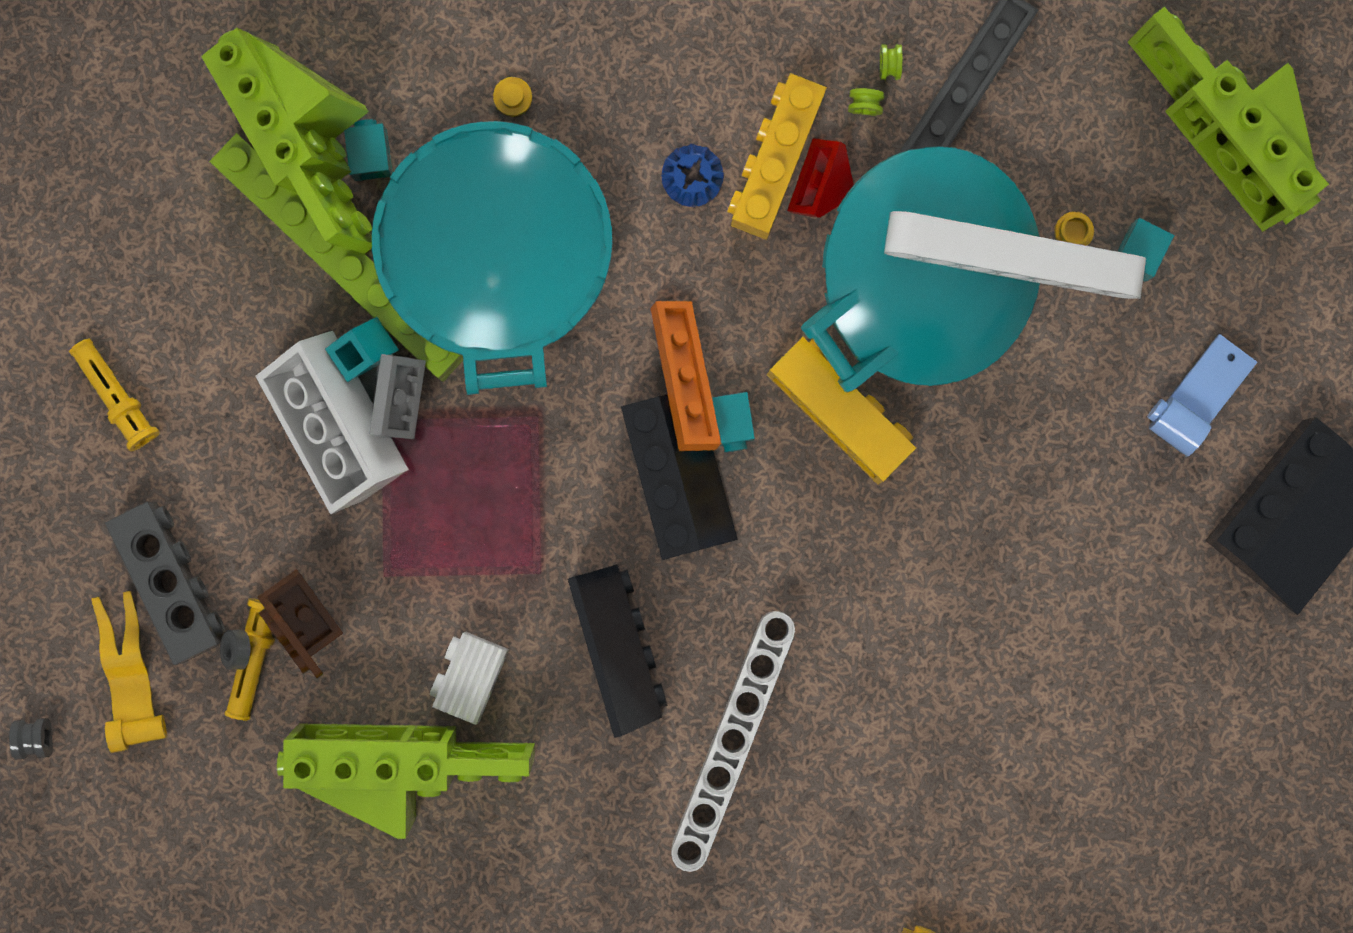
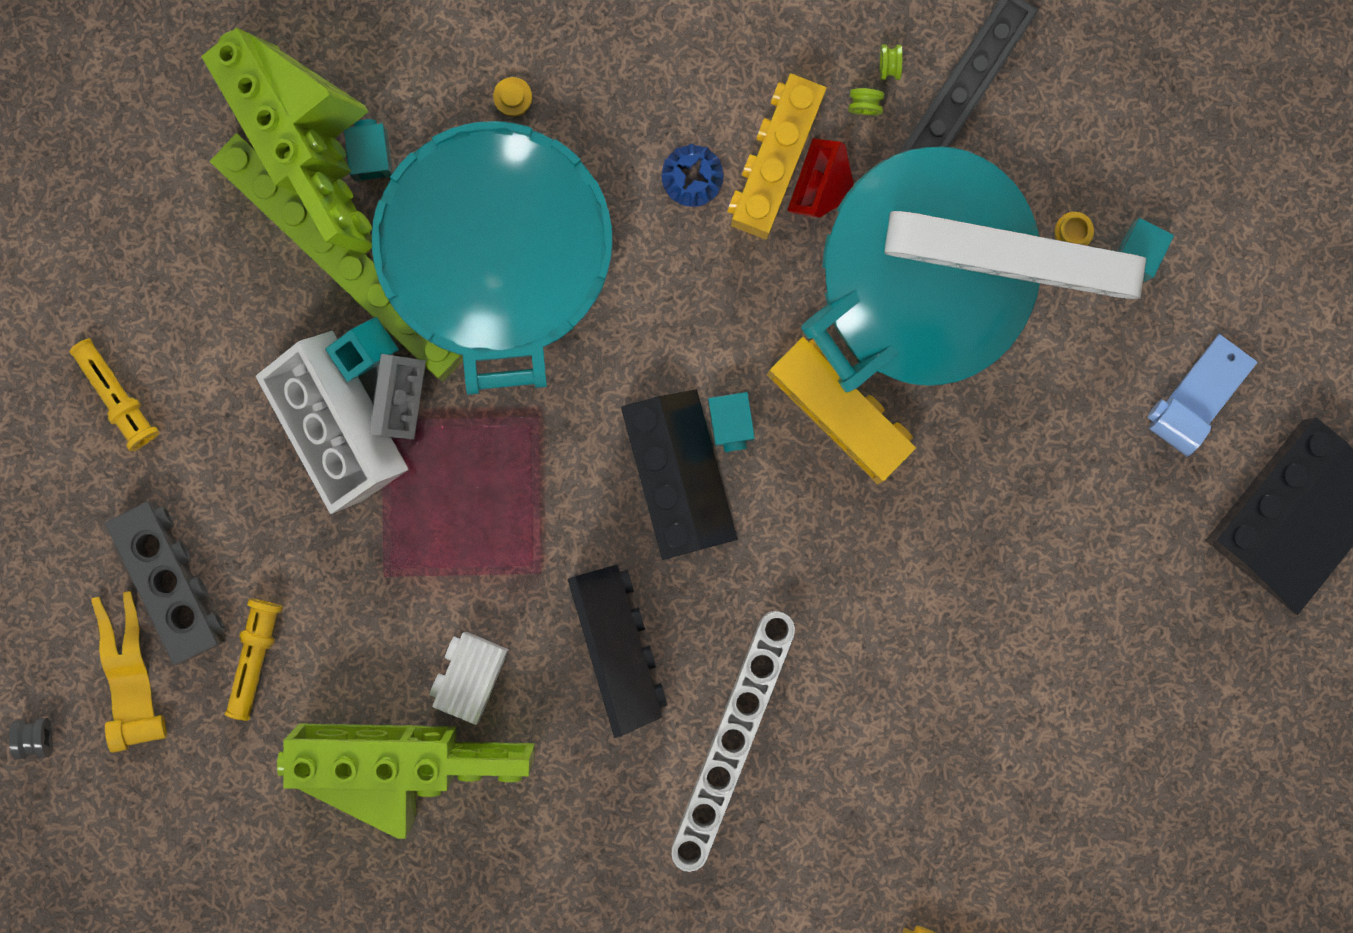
dark grey tile [220,630,250,670] -> none
reddish brown bracket [257,569,343,679] -> none
orange plate [650,301,721,451] -> none
lime wedge [1128,7,1329,232] -> none

